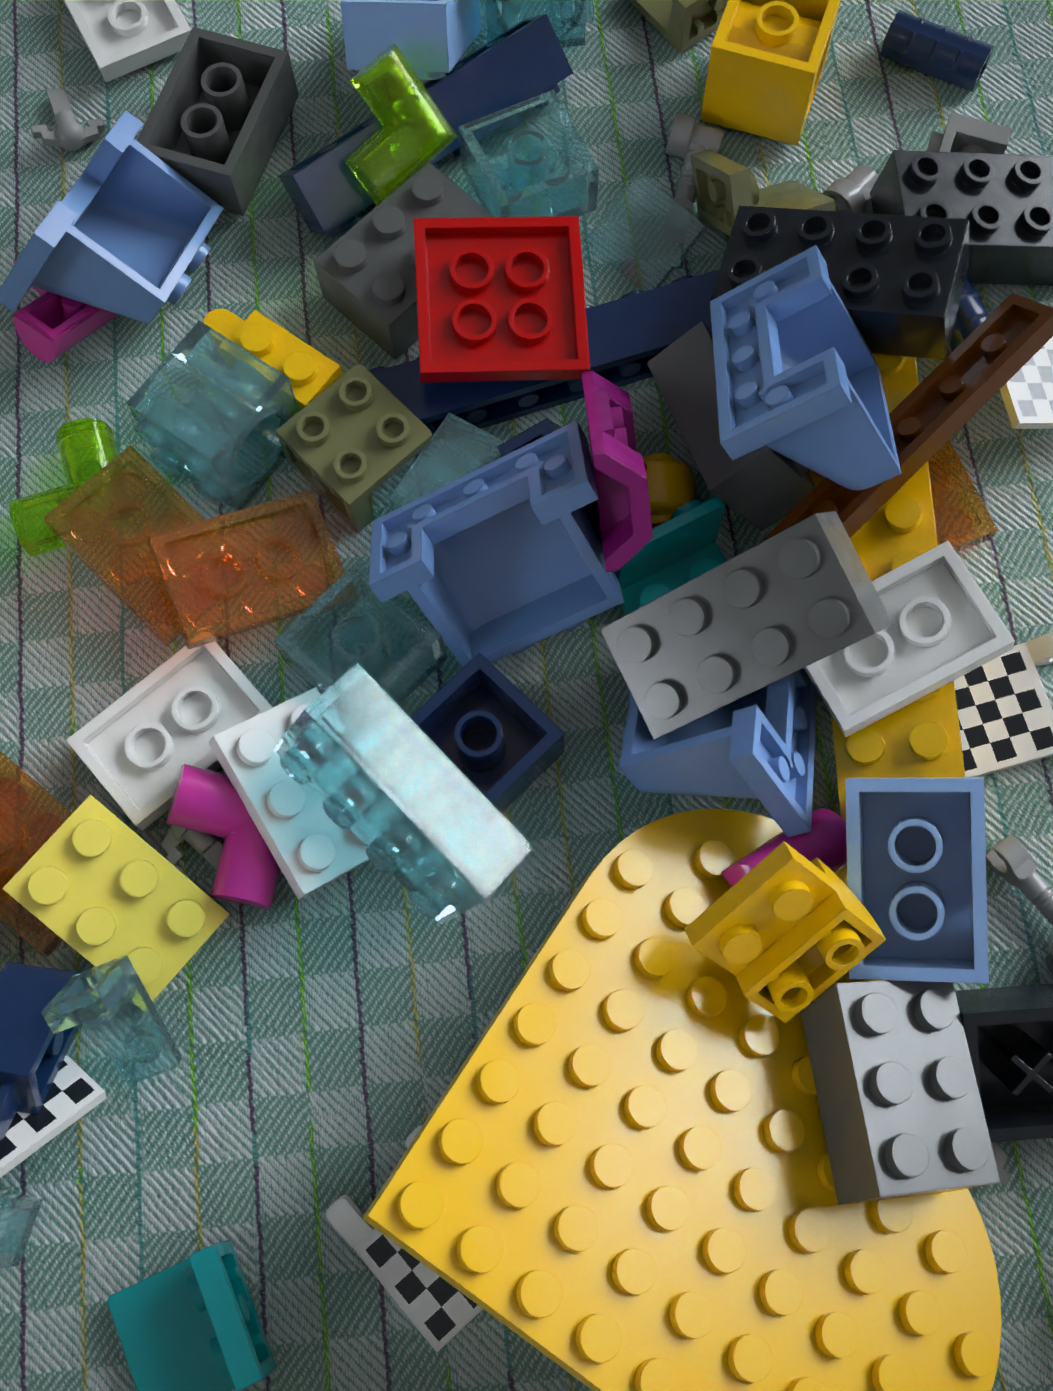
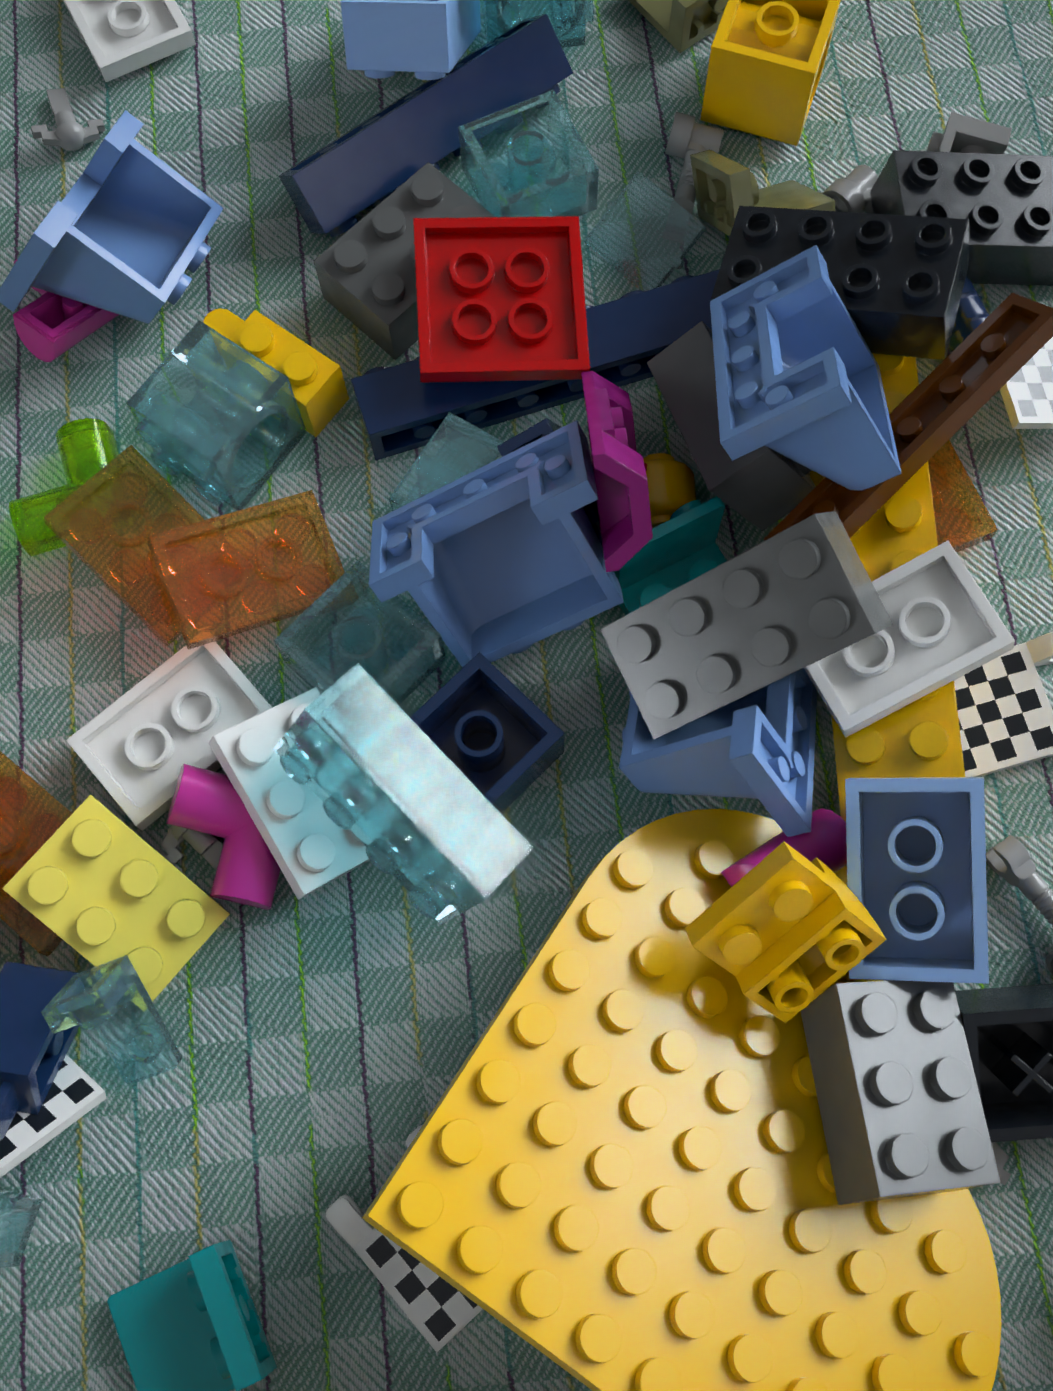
dark grey brick [137,27,299,216] -> none
olive bracket [275,364,432,533] -> none
clear neon green brick [344,44,458,205] -> none
dark blue axle [880,10,994,92] -> none

